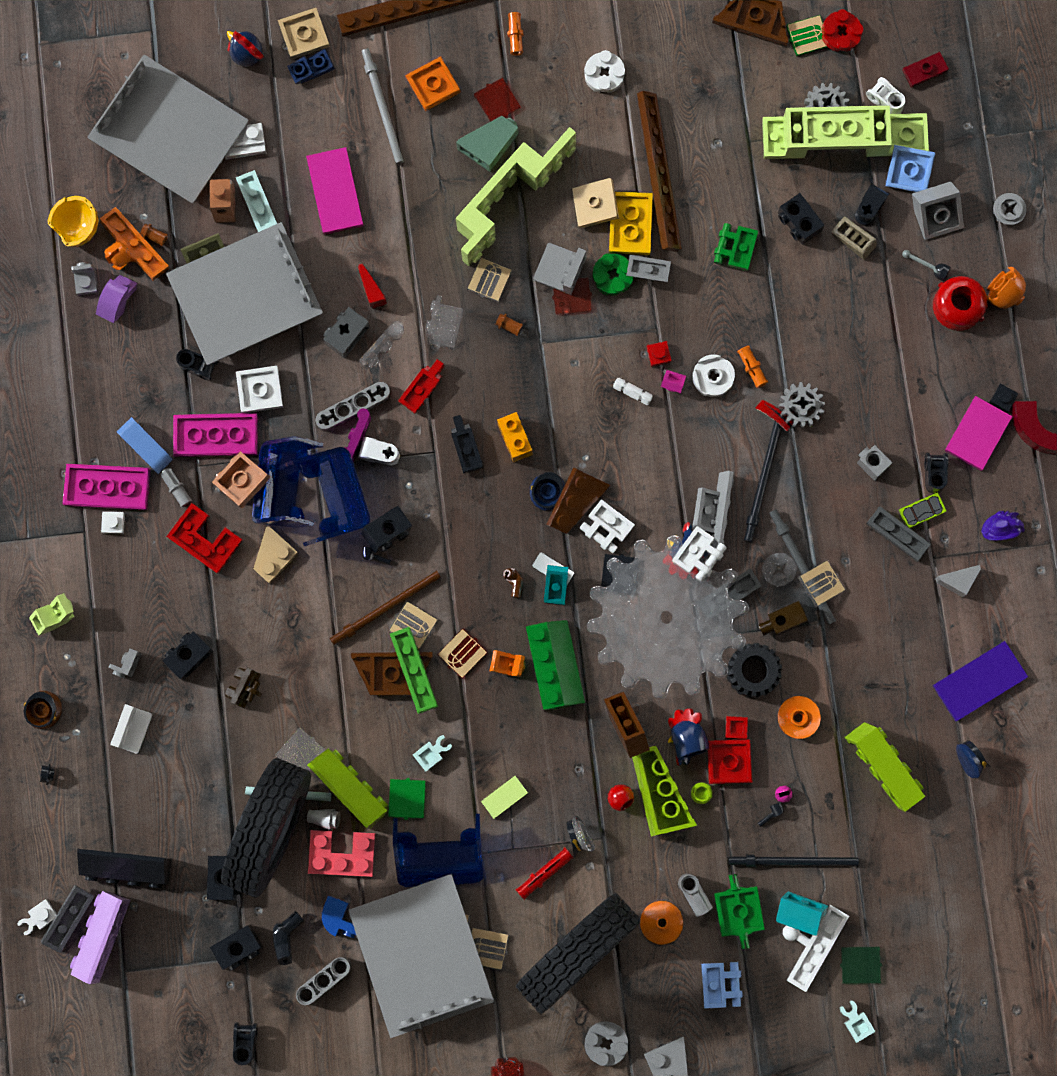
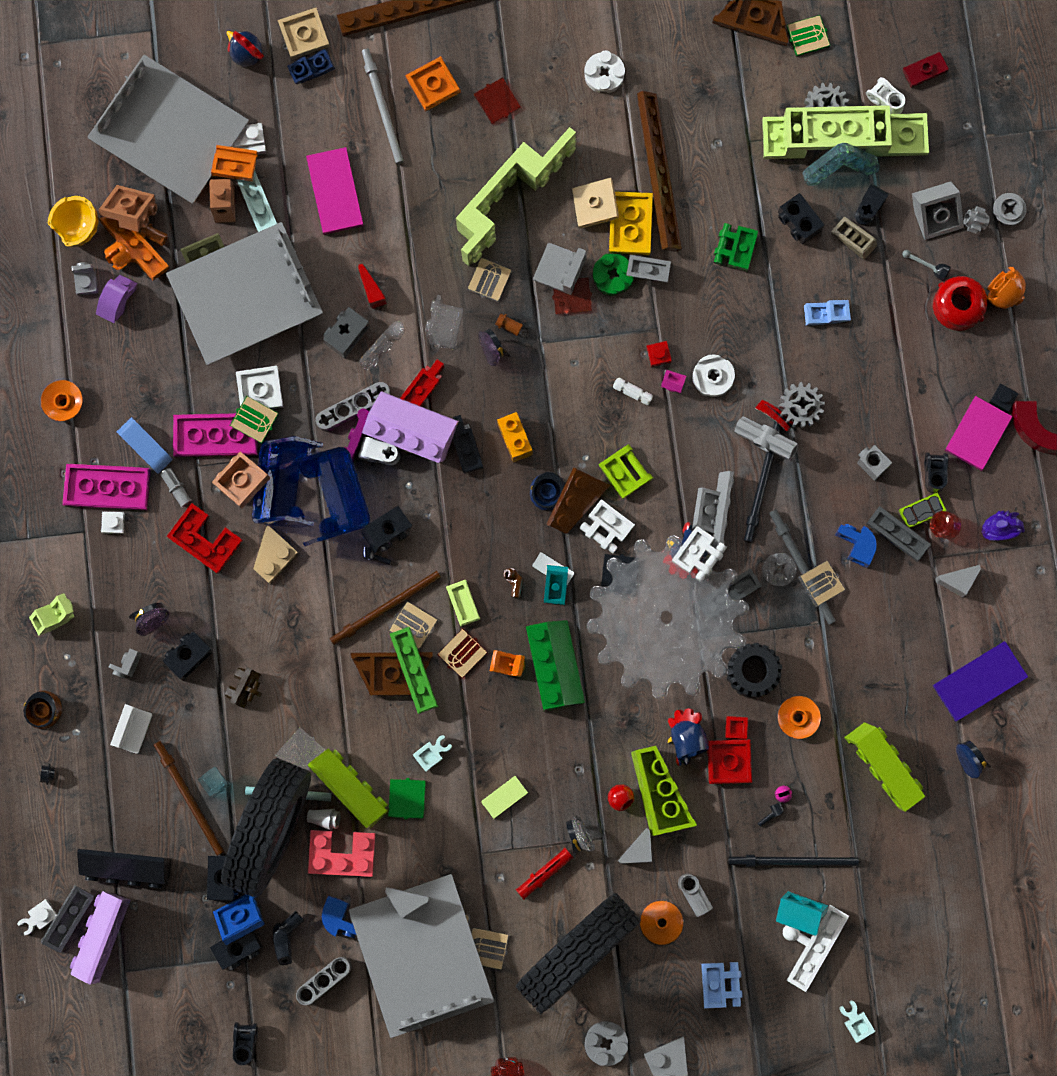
black piece [176,349,219,381] -> none
clear blue windscreen [393,813,484,887] -> none
sand green slope [456,116,519,172] -> none
orange pin [507,12,524,56] -> none
reddish brown brick [604,691,650,758] -> none
lime plate [691,783,712,804] -> none
green plate [714,874,765,949] -> none
orange pin [737,346,768,388] -> none
dark brown torso [758,601,809,636] -> none
red plate [821,9,863,52] -> none
clear green piece [840,947,882,984] -> none
light blue plate [885,145,935,192] -> none
none -> orange dish [41,380,83,421]
none -> nougat plate [99,185,157,232]
none -> clear purple piece [129,603,170,636]
none -> reddish brown bar [154,741,224,856]
none -> clear light blue panel [198,766,231,798]
none -> orange plate [211,145,258,182]
none -> blue tile [213,894,265,945]
none -> piece [230,395,279,443]
none -> lavender slope [362,391,458,463]
none -> light grey slope [385,887,430,918]
none -> yellowish green tile [446,580,480,627]
none -> clear purple piece [478,328,510,366]
none -> lime plate [599,444,653,499]
none -> light grey slope [618,828,652,864]
none -> light grey piece [734,416,799,461]
none -> clear light blue beam [803,143,880,186]
none -> light blue slope [804,300,851,326]
none -> blue brick [835,524,877,568]
none -> clear red head [930,511,962,540]
none -> light grey gear [963,206,989,234]

